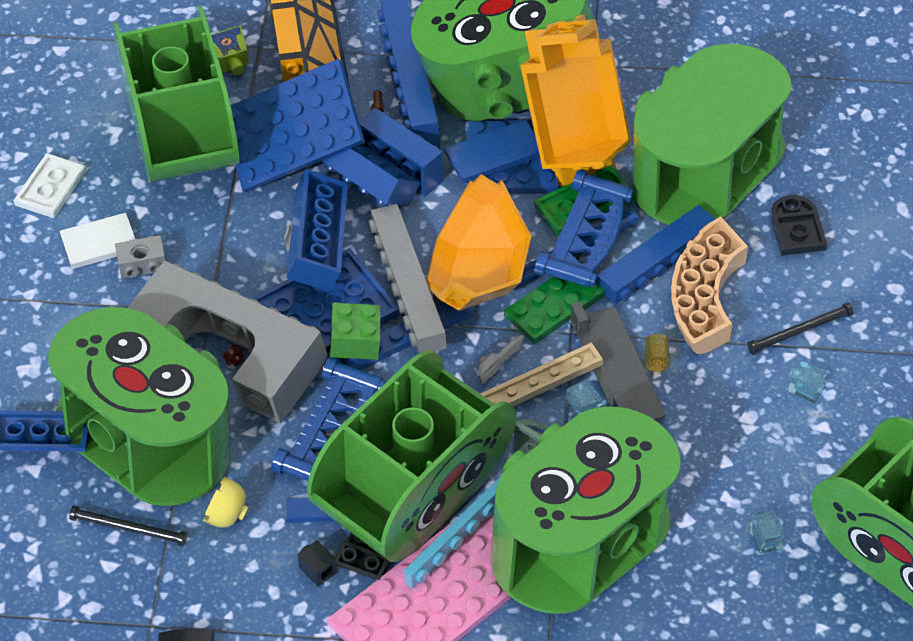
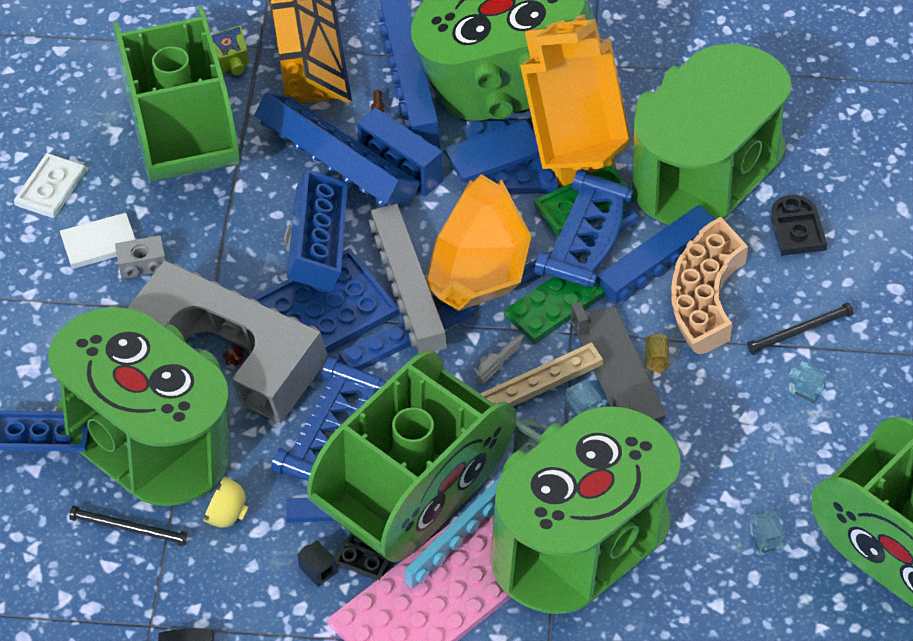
blue plate [230,59,365,192] -> none
bright green brick [330,303,380,360] -> none

